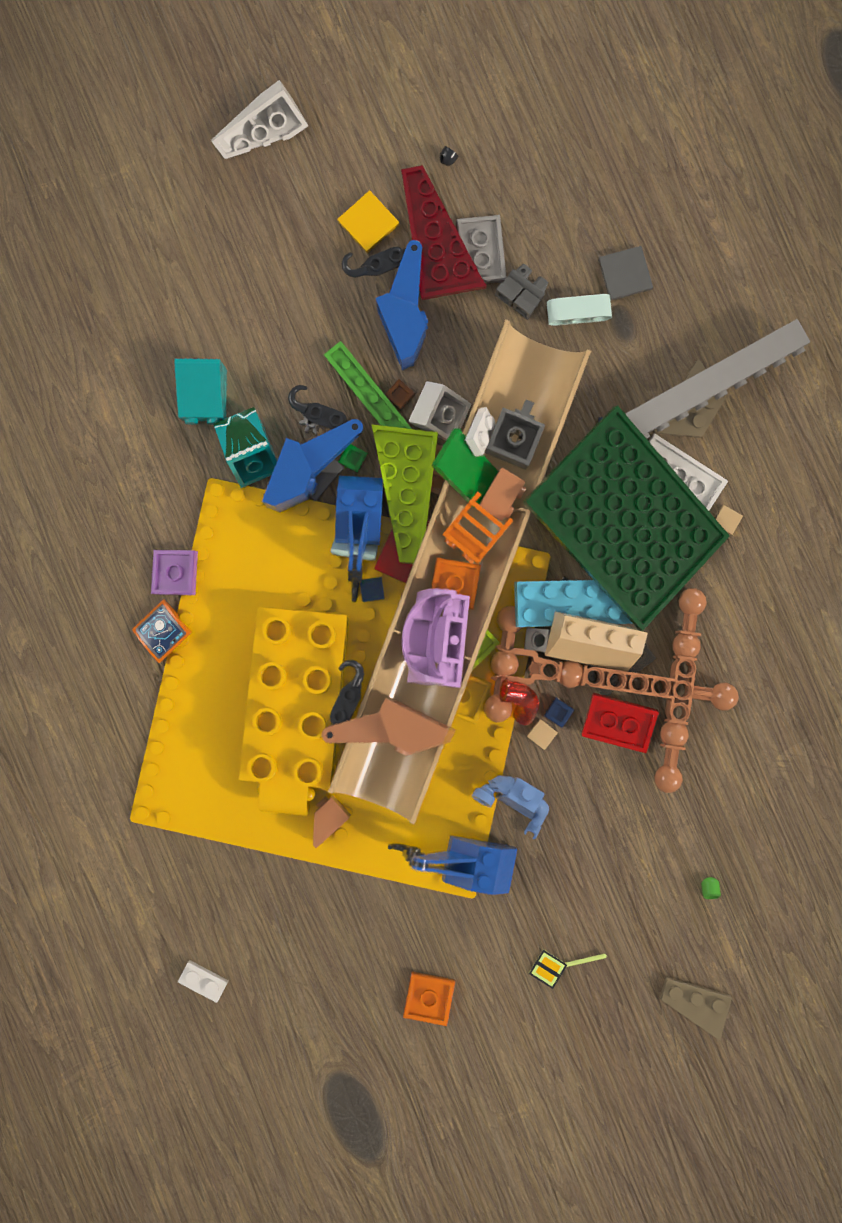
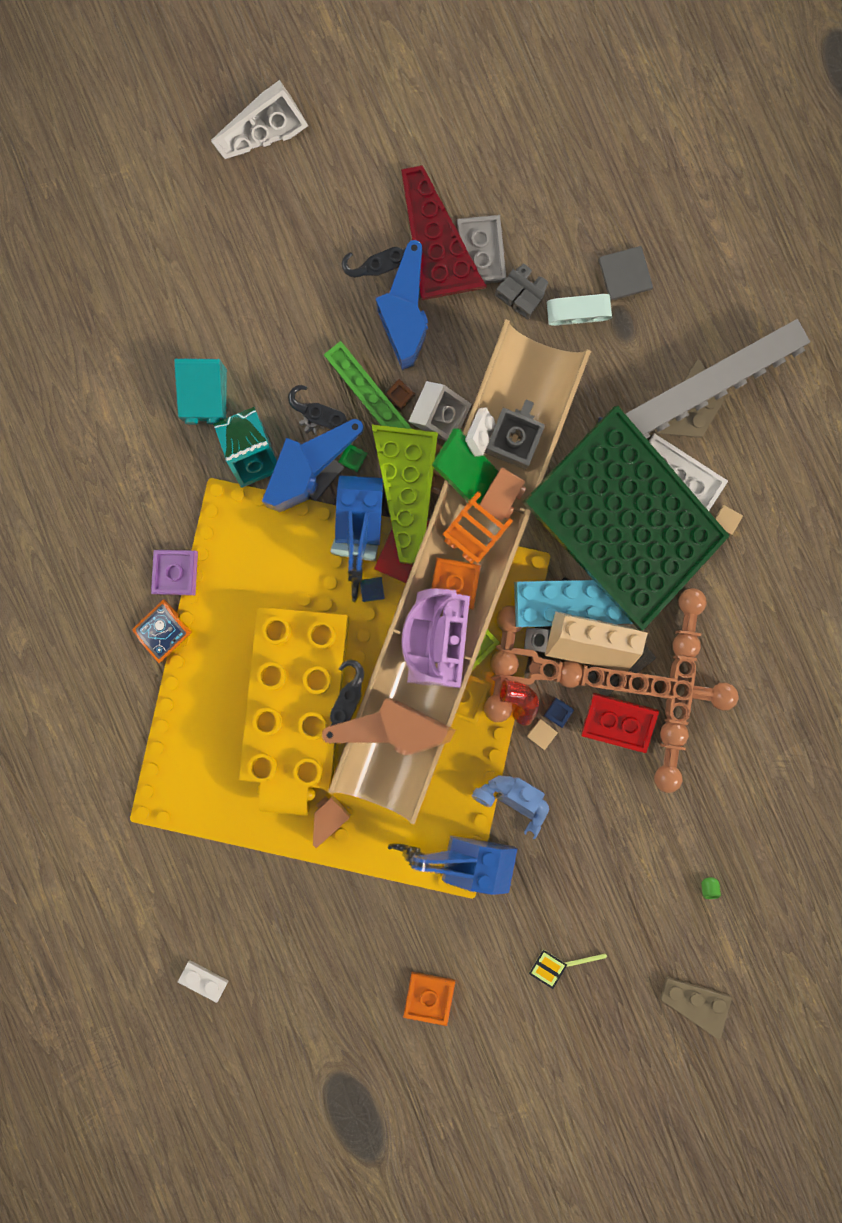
yellow tile [337,190,399,253] -> none
black hinge [439,146,459,166] -> none

